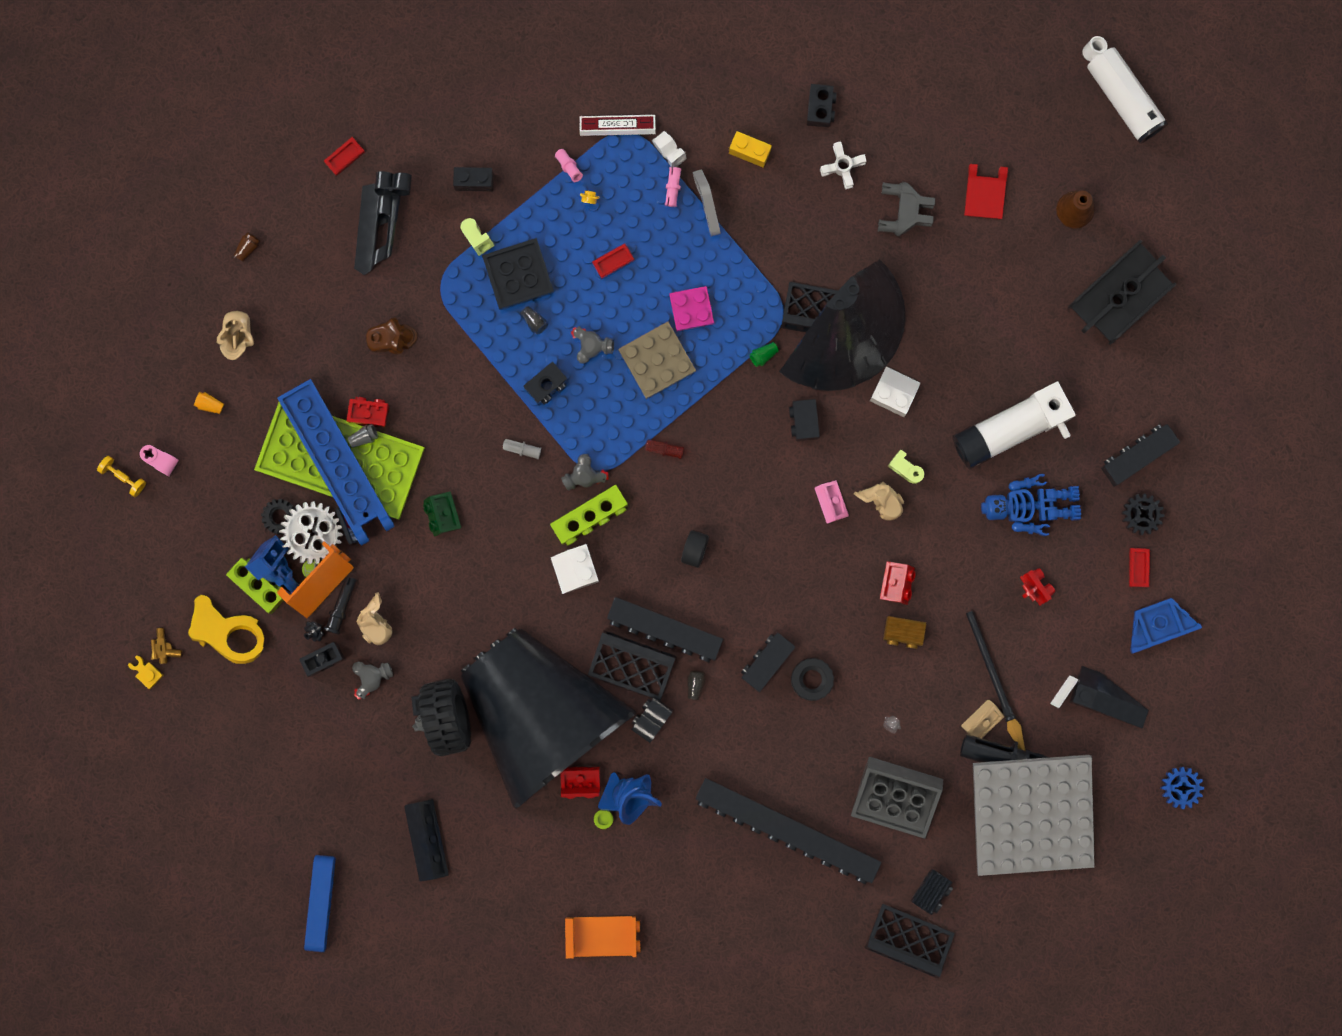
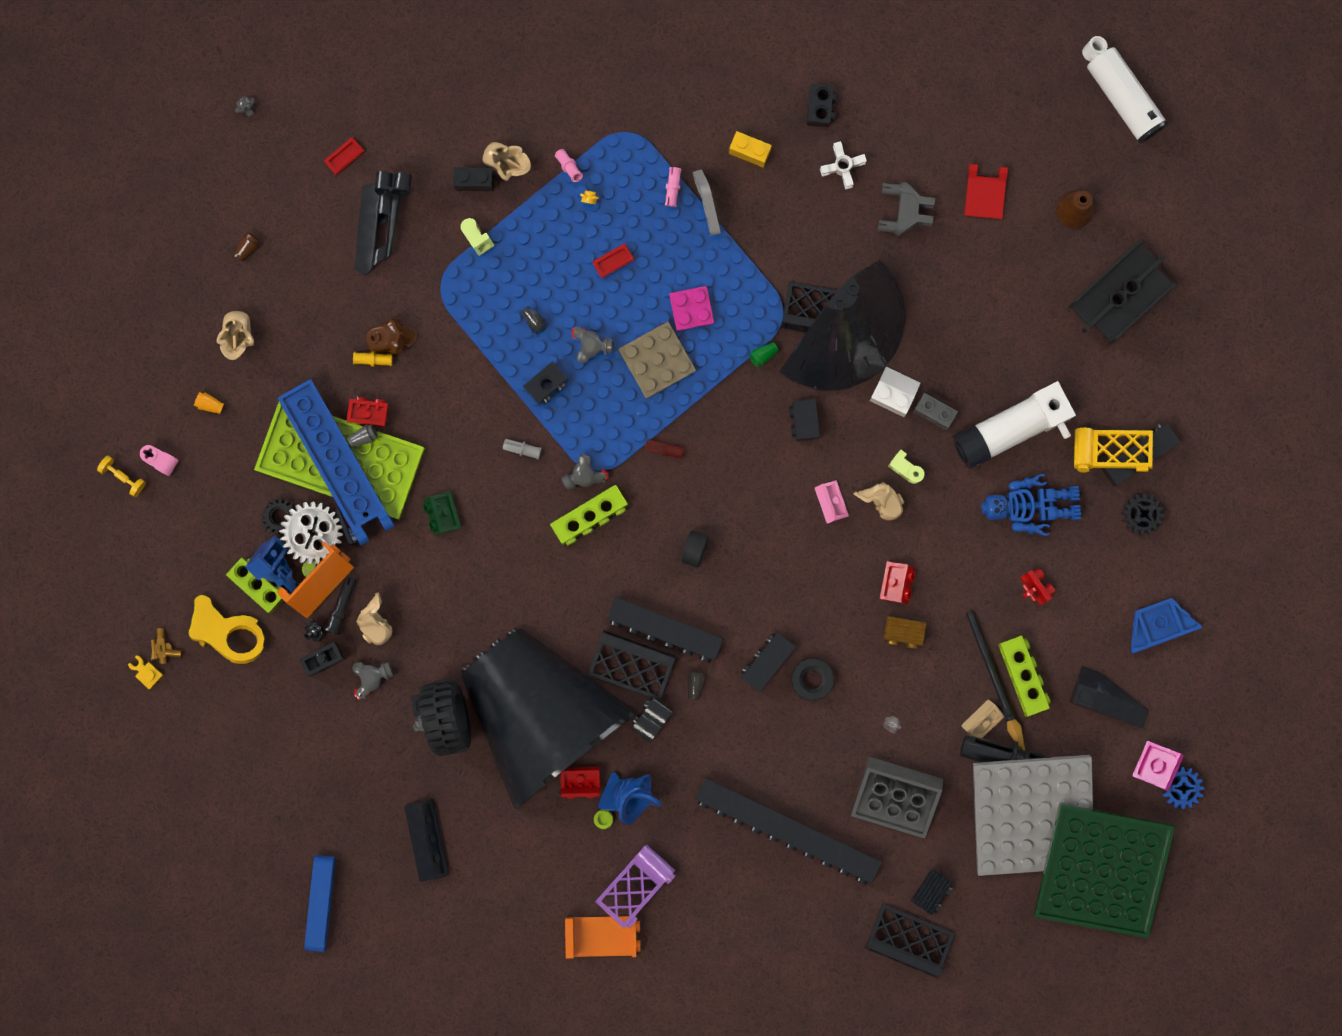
black plate [482,238,554,310] -> none
white slope [551,544,599,594] -> none
tile [580,115,656,136] -> none
white leg [652,131,687,167] -> none
white sticker [1050,675,1078,708] -> none
red tile [1129,548,1150,587] -> none
none -> dark grey plant [235,96,255,117]
none -> yellow pin [353,351,392,367]
none -> tan head [482,142,531,181]
none -> medium lavender piece [595,844,676,928]
none -> dark grey brick [913,393,958,431]
none -> lime brick [998,636,1051,717]
none -> dark green plate [1033,803,1175,938]
none -> yellow piece [1074,428,1153,472]
none -> plate [1132,741,1184,791]

